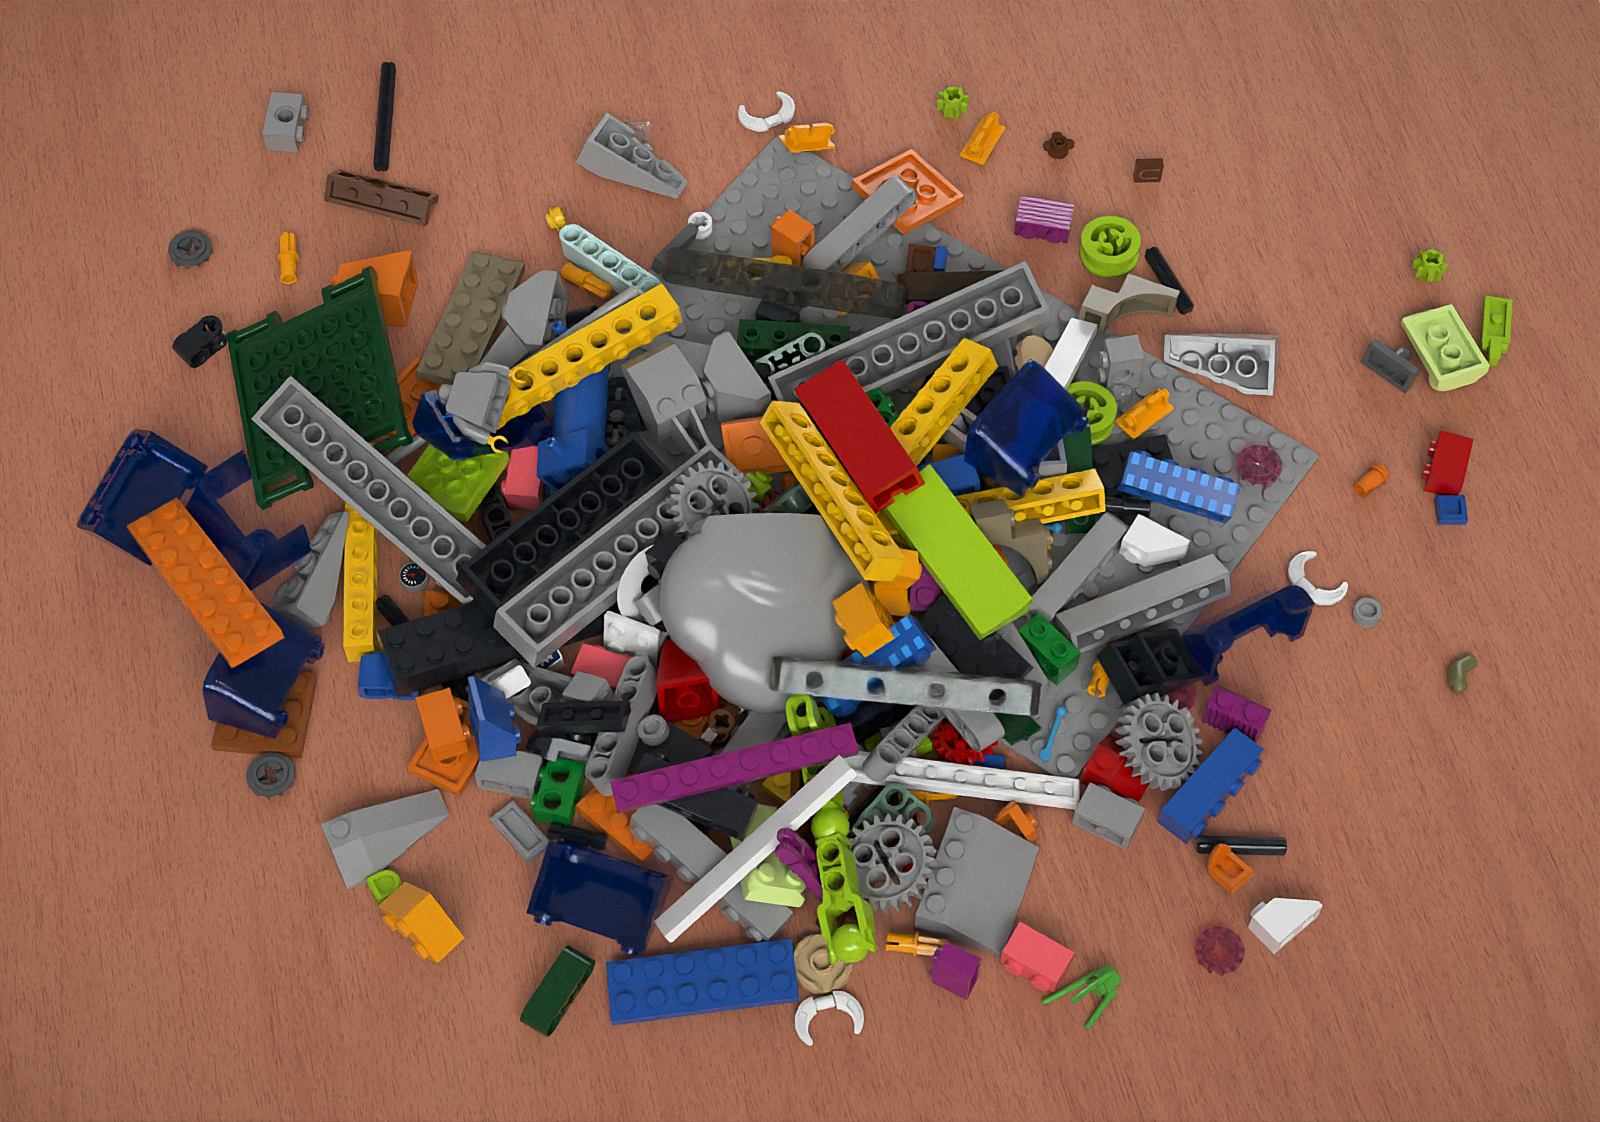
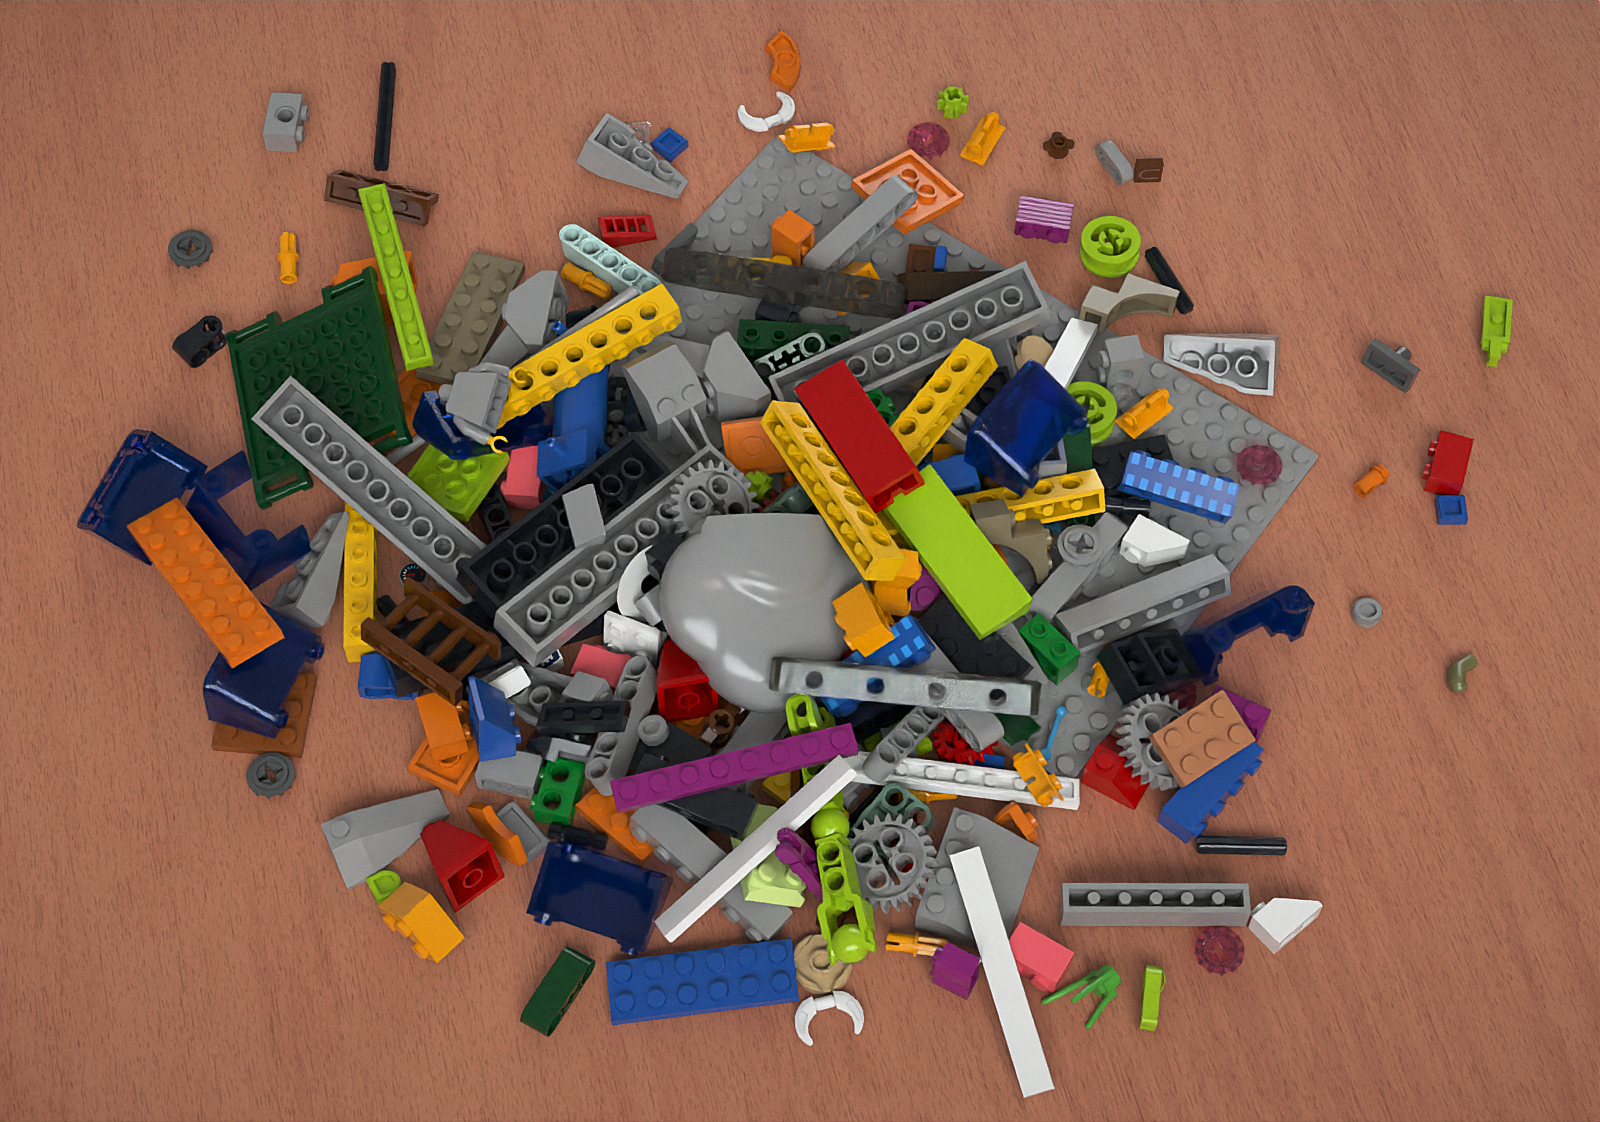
yellow plate [546,206,568,232] -> none
white bush [688,212,713,239] -> none
light grey brick [1072,782,1145,850] -> none
orange plate [1207,844,1253,894] -> none
white piece [1287,551,1348,605] -> none
yellowish green slope [1401,304,1490,391] -> none
lime gear [1412,248,1448,283] -> none
none -> lime tile [358,183,434,371]
none -> reddish brown fence [360,577,502,706]
none -> red slope [420,820,505,913]
none -> orange tile [467,802,528,866]
none -> light grey slope [562,484,606,549]
none -> red slope [598,215,657,248]
none -> blue tile [651,127,688,163]
none -> orange tile [765,30,801,93]
none -> clear pink gear [907,123,950,160]
none -> white tile [949,846,1055,1098]
none -> light orange hinge [1013,743,1064,807]
none -> light grey gear [1057,525,1104,568]
none -> light grey brick [1059,883,1251,926]
none -> light grey beam [1095,140,1134,185]
none -> lime piece [1139,964,1166,1031]
none -> nougat plate [1148,689,1256,788]

